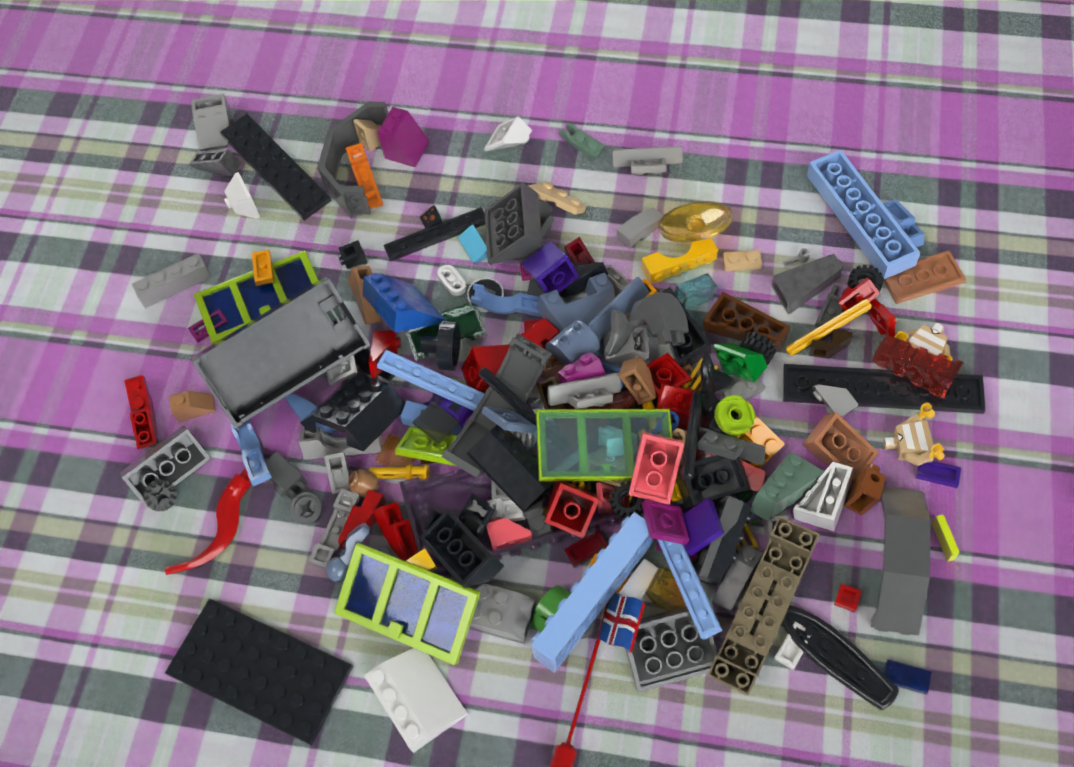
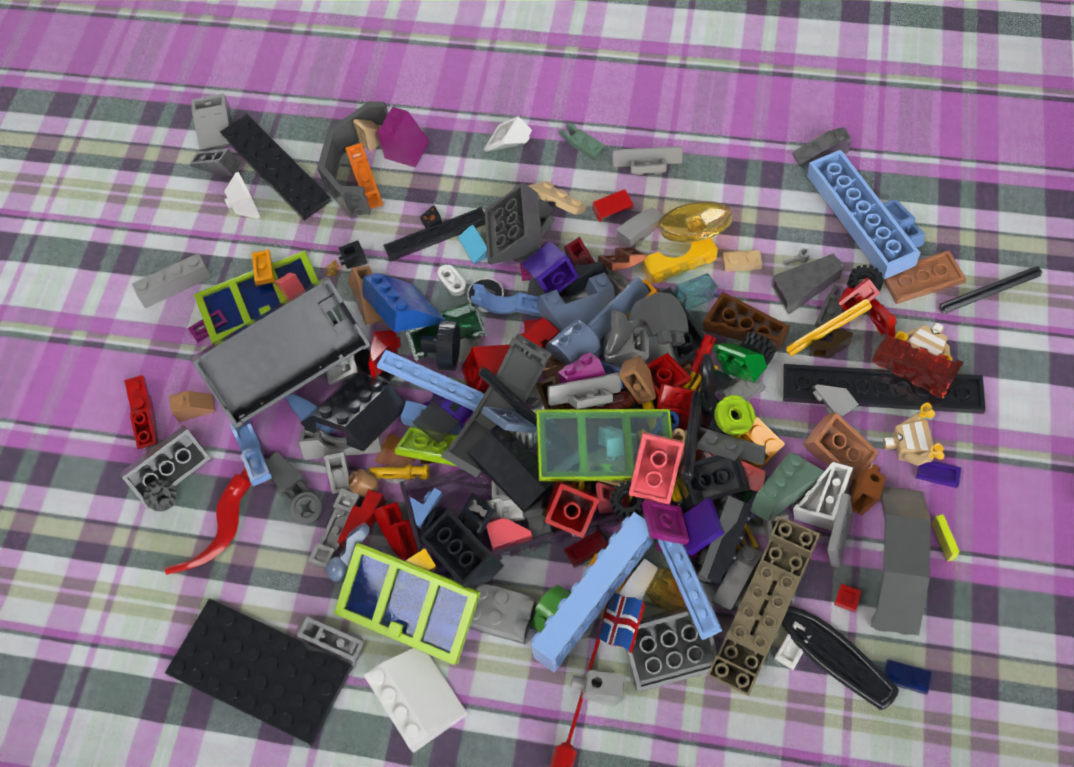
none -> coral slope [274,273,304,299]
none -> flat silver slope [295,615,364,661]
none -> clear yellow piece [325,260,338,276]
none -> medium blue slope [410,488,443,529]
none -> light grey torso [571,670,624,706]
none -> red hinge [592,189,634,222]
none -> copper slope [598,247,647,271]
none -> red pin [690,334,716,375]
none -> flat silver slope [792,127,851,167]
none -> light grey tile [827,493,853,568]
none -> black axle [939,266,1042,314]

